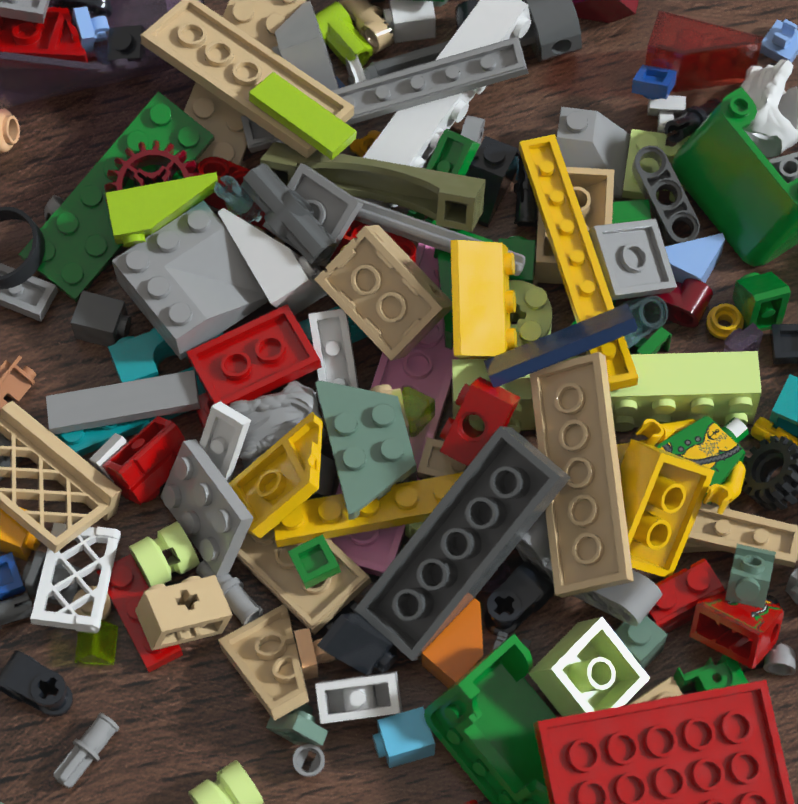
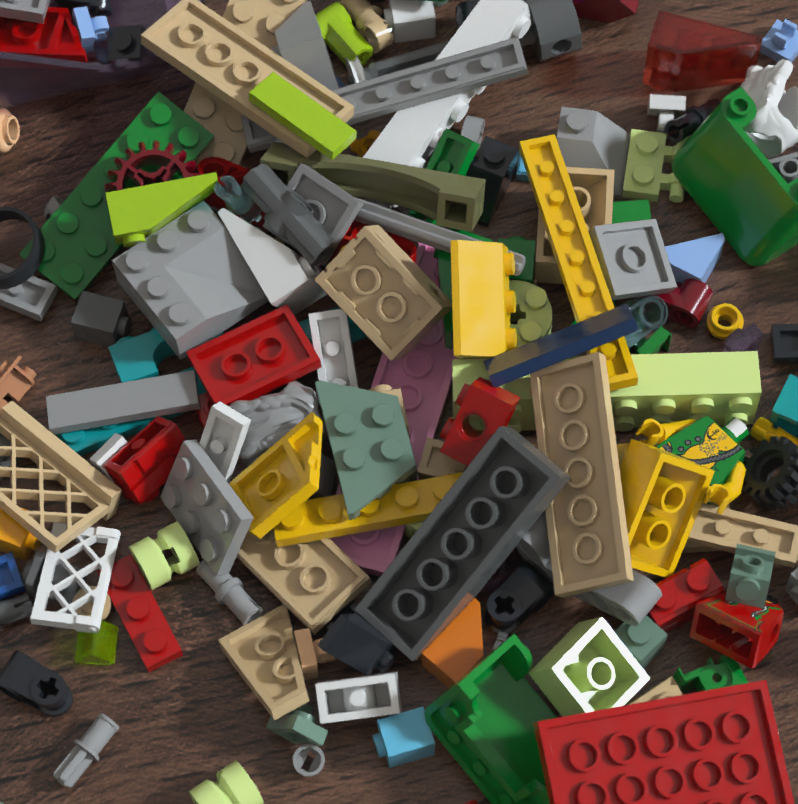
tan brick [135,575,233,651] -> none
green plate [288,534,341,589] -> none
clear neon green slope [402,387,435,437] -> none
black pin [513,152,538,227] -> none
blue plate [632,65,677,100] -> none
dark grey beam [632,145,700,245] -> none
green slope [732,272,791,335] -> none
light grey hinge [764,643,796,676] -> none

